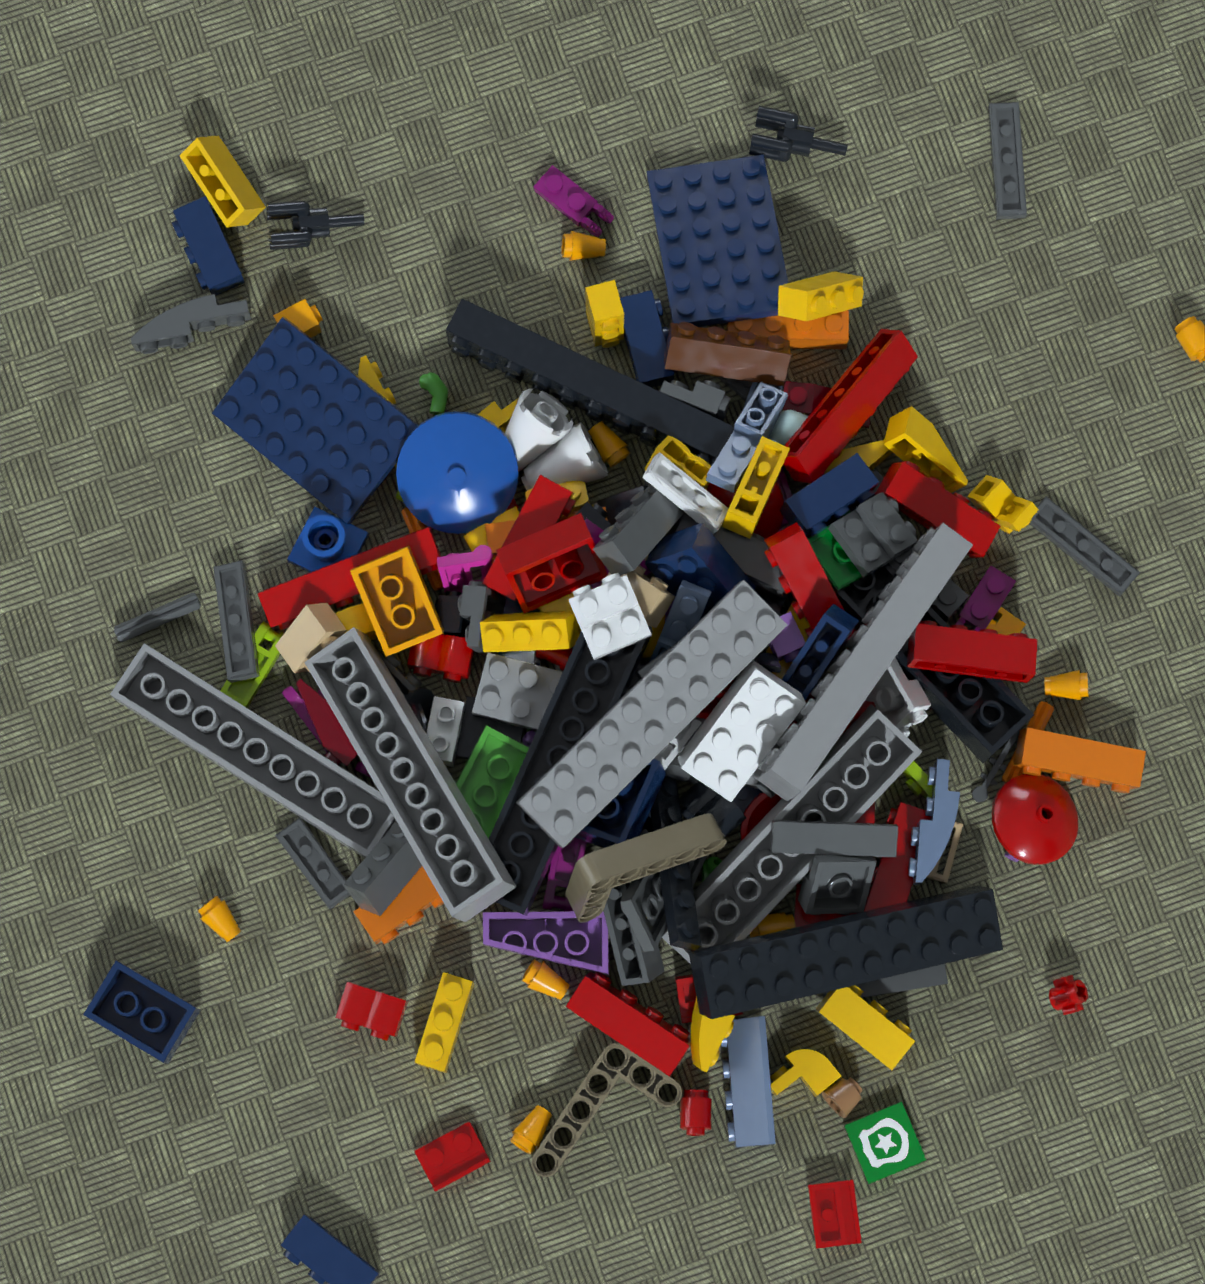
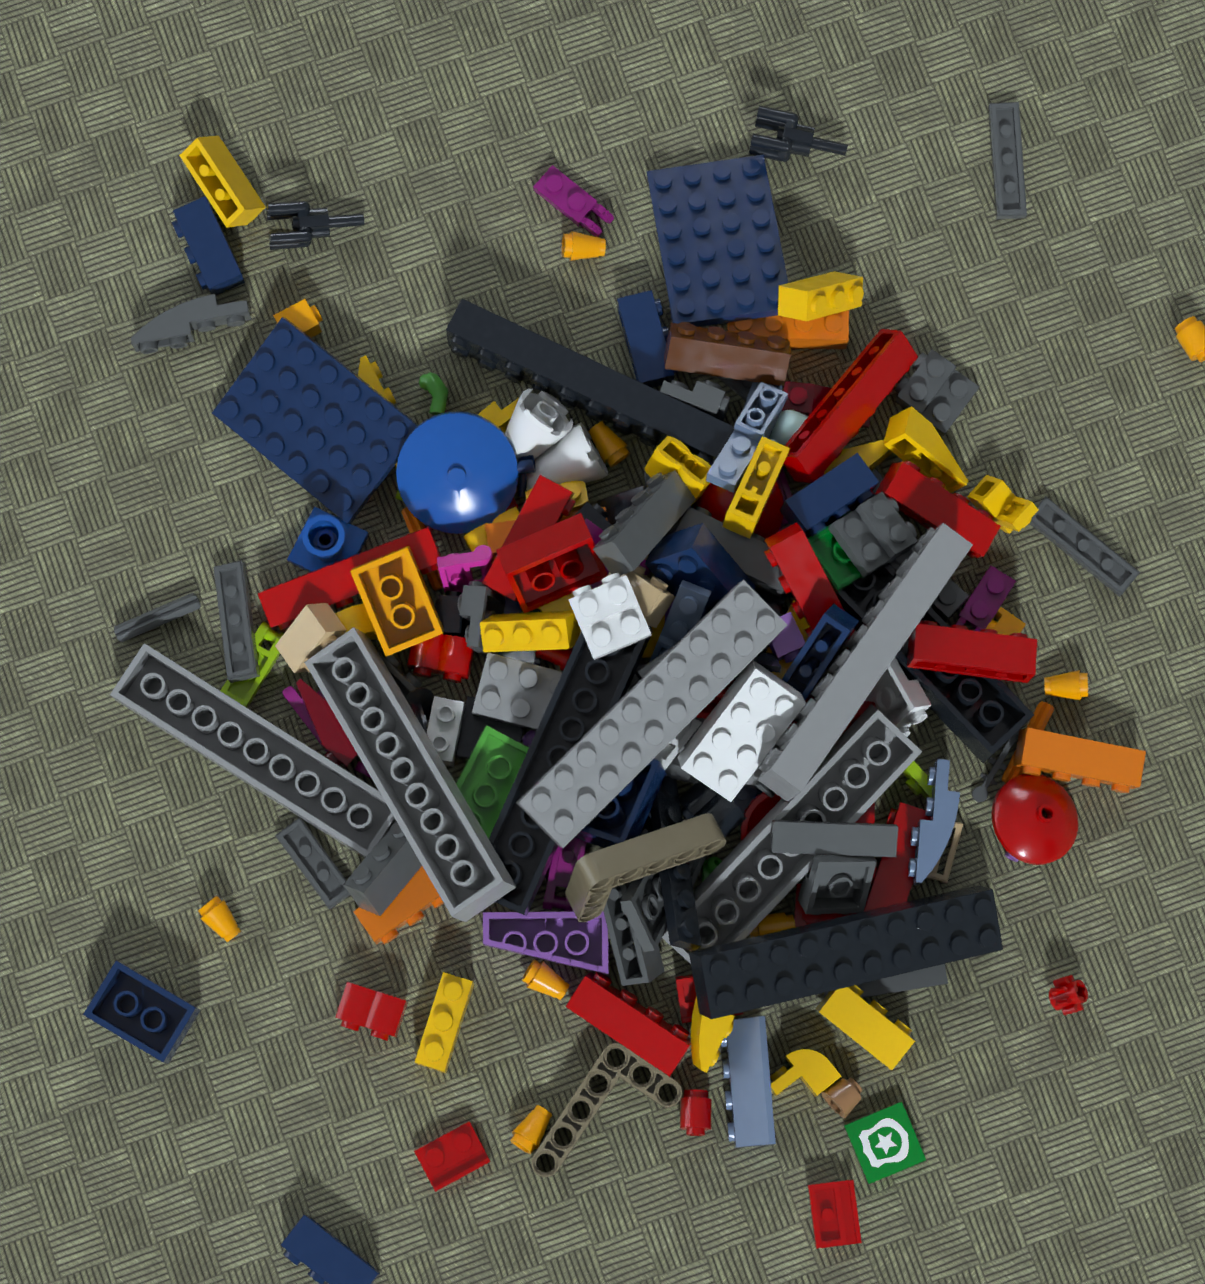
yellow brick [585,280,624,348] -> none
white tile [642,452,729,534] -> none
none -> dark blue hand [517,455,536,497]
none -> dark grey plate [895,349,980,436]

